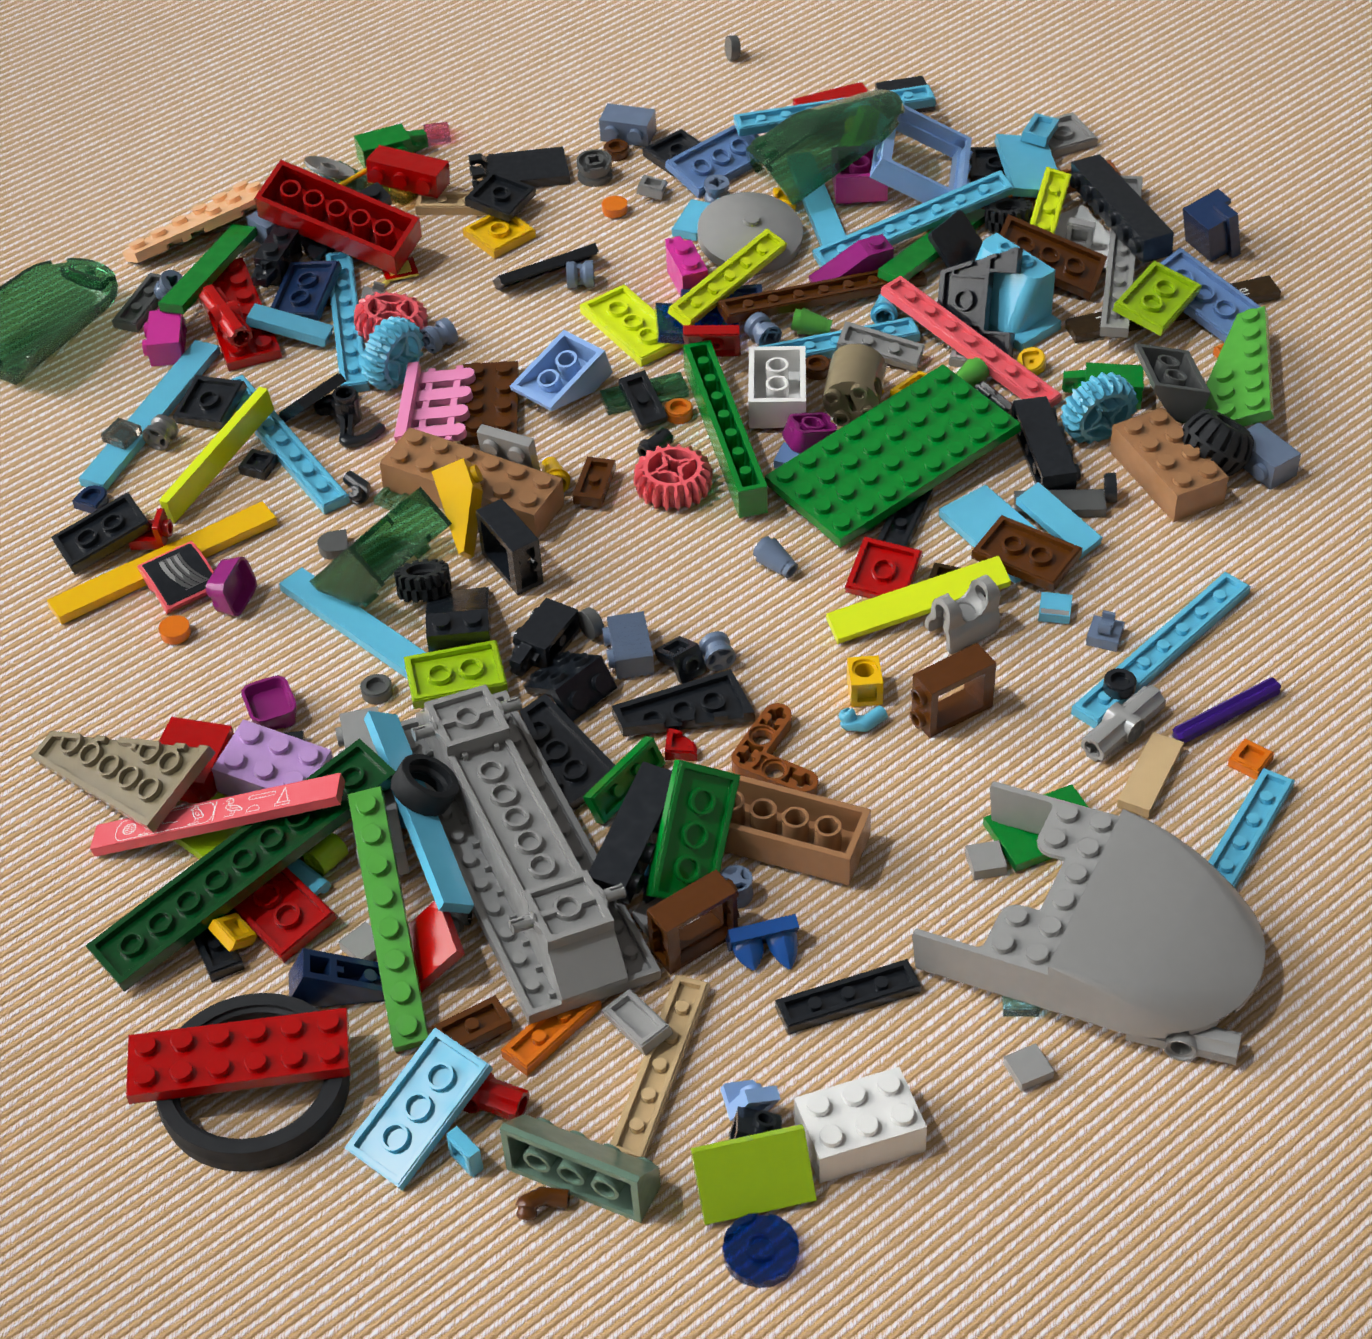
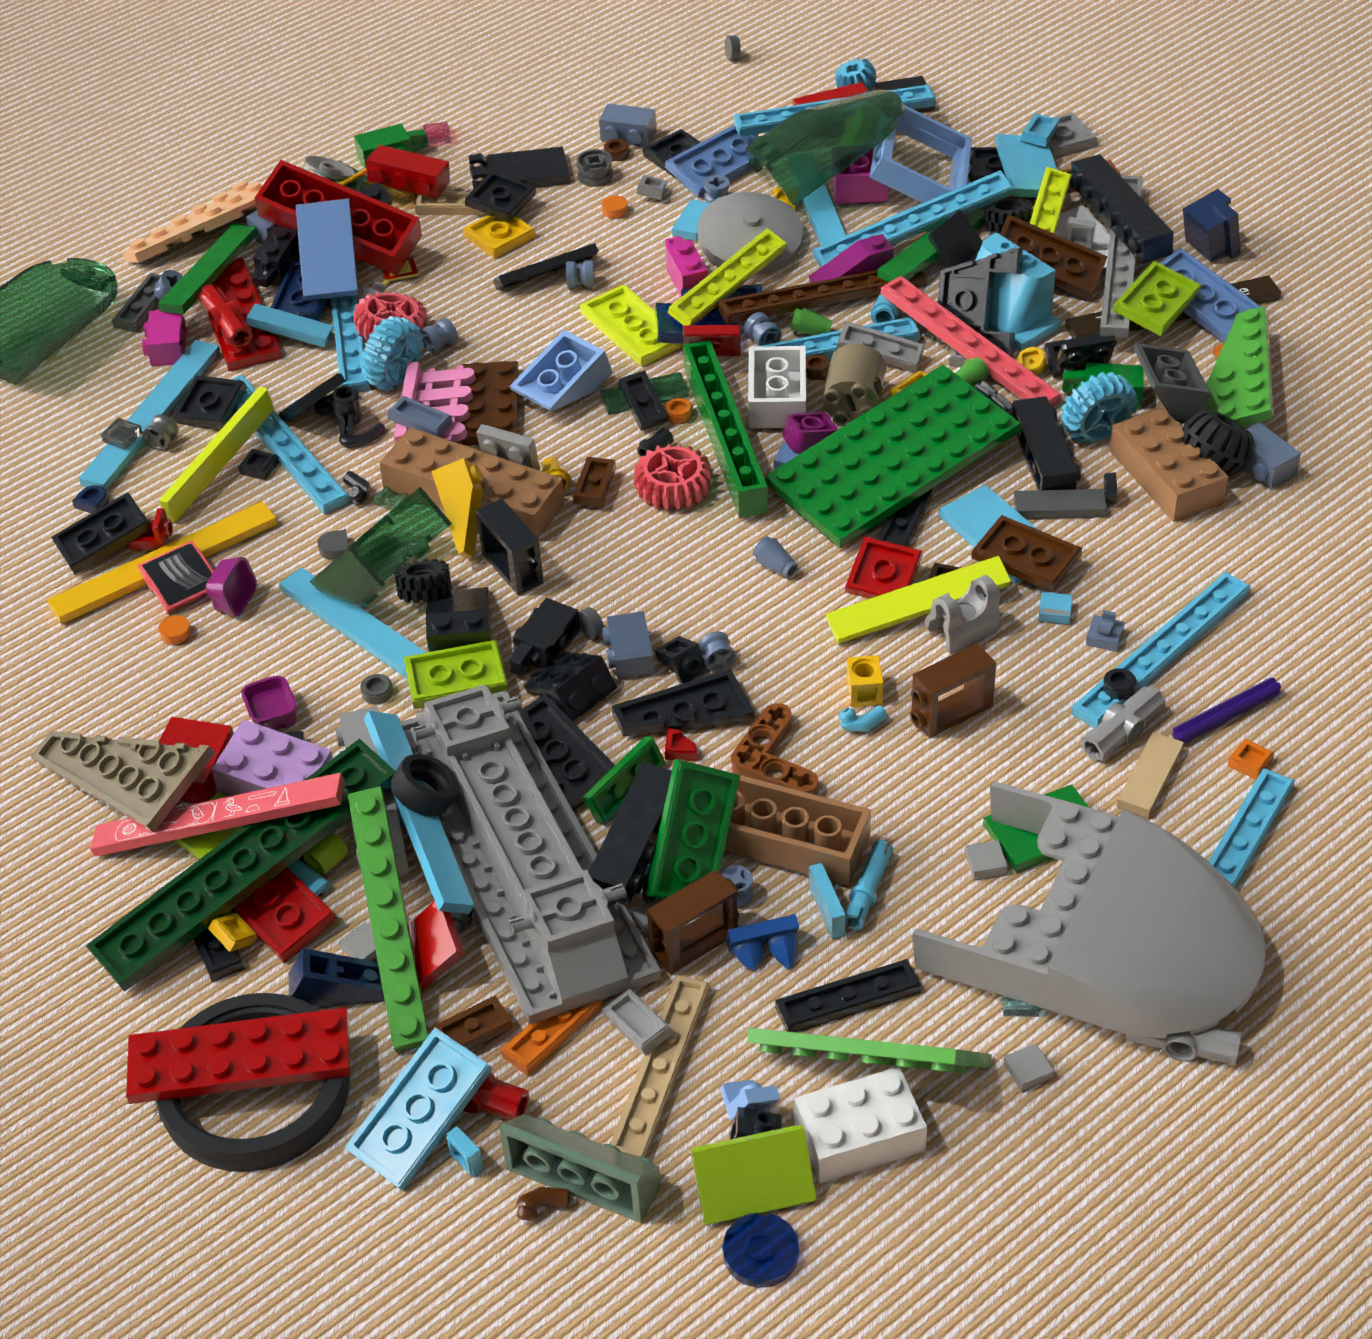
medium azure tile [1016,482,1102,560] -> none
none -> medium blue tile [296,199,359,301]
none -> sand blue tile [388,396,452,437]
none -> bright green wing [747,1028,992,1073]
none -> medium azure tile [809,863,845,939]
none -> medium azure gear [835,57,877,92]
none -> medium azure pin [845,840,894,930]
none -> black bracket [1044,334,1117,378]

